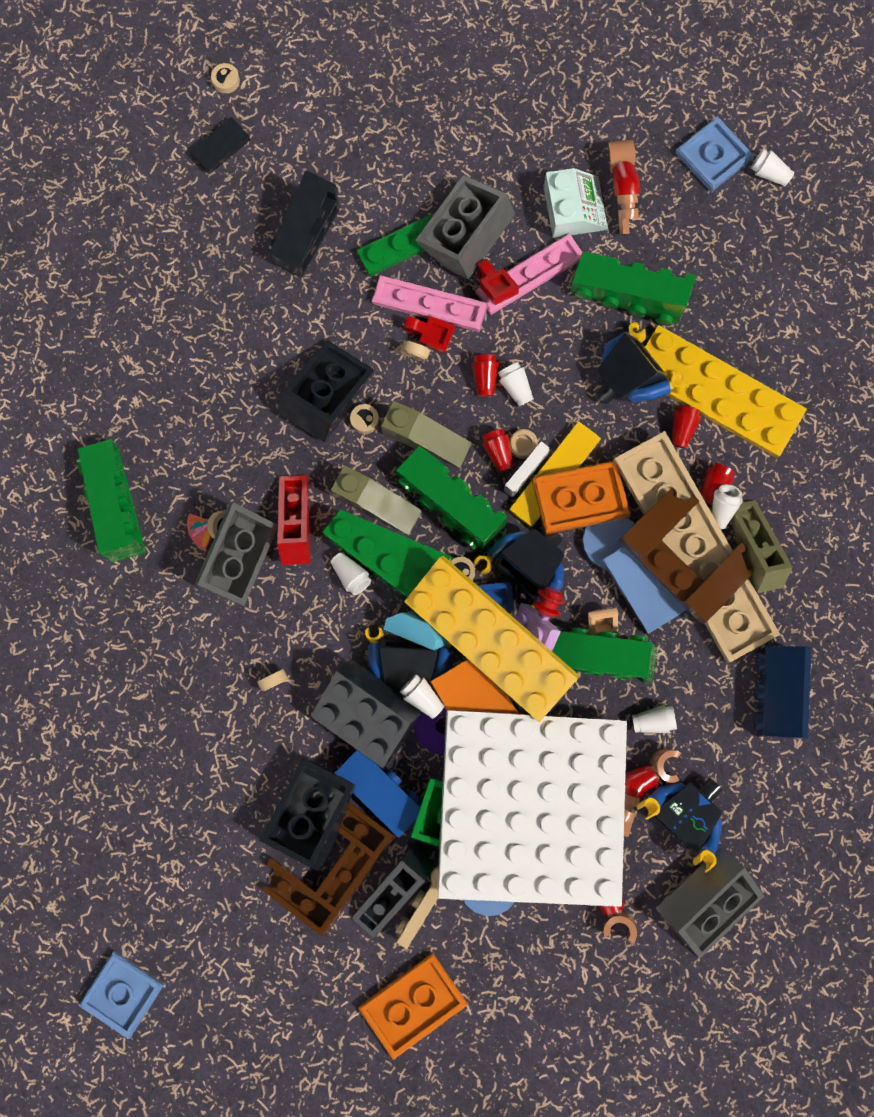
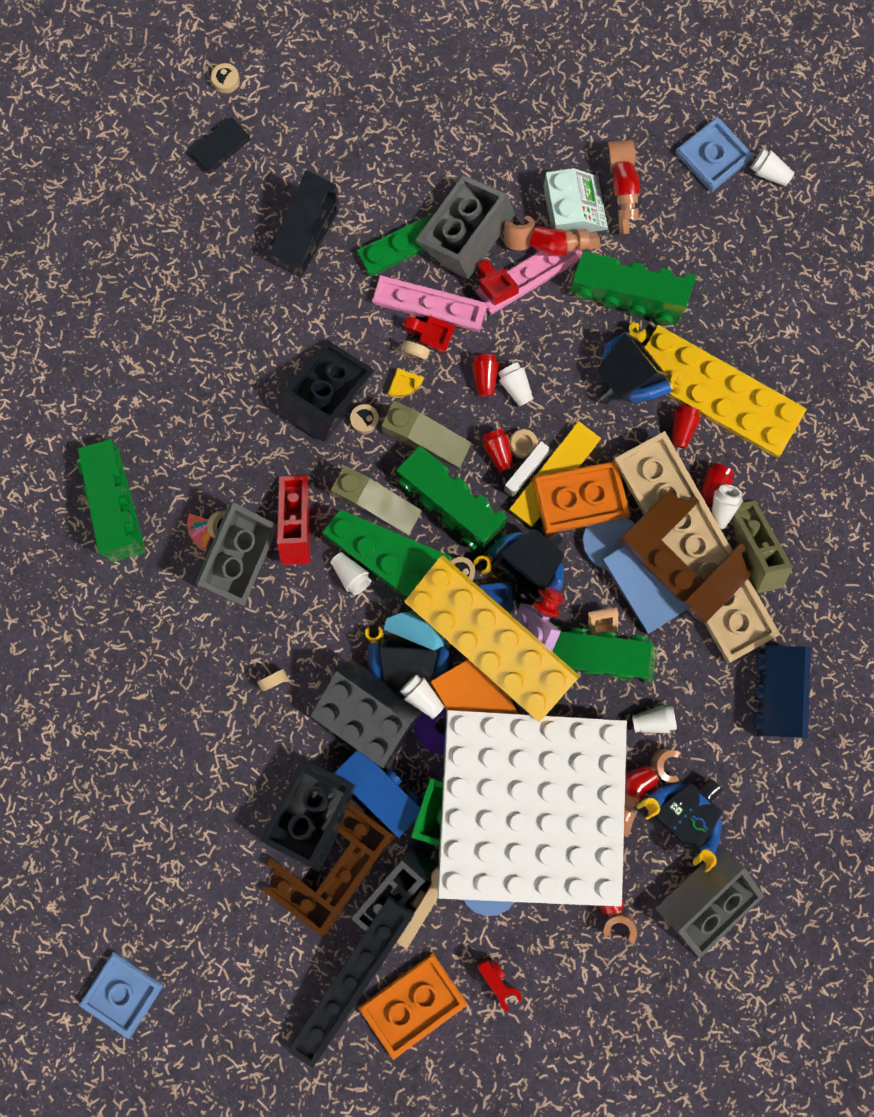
none -> black plate [287,896,415,1068]
none -> yellow tile [388,368,424,398]
none -> red plate [477,957,522,1012]
none -> nougat piece [503,215,601,256]

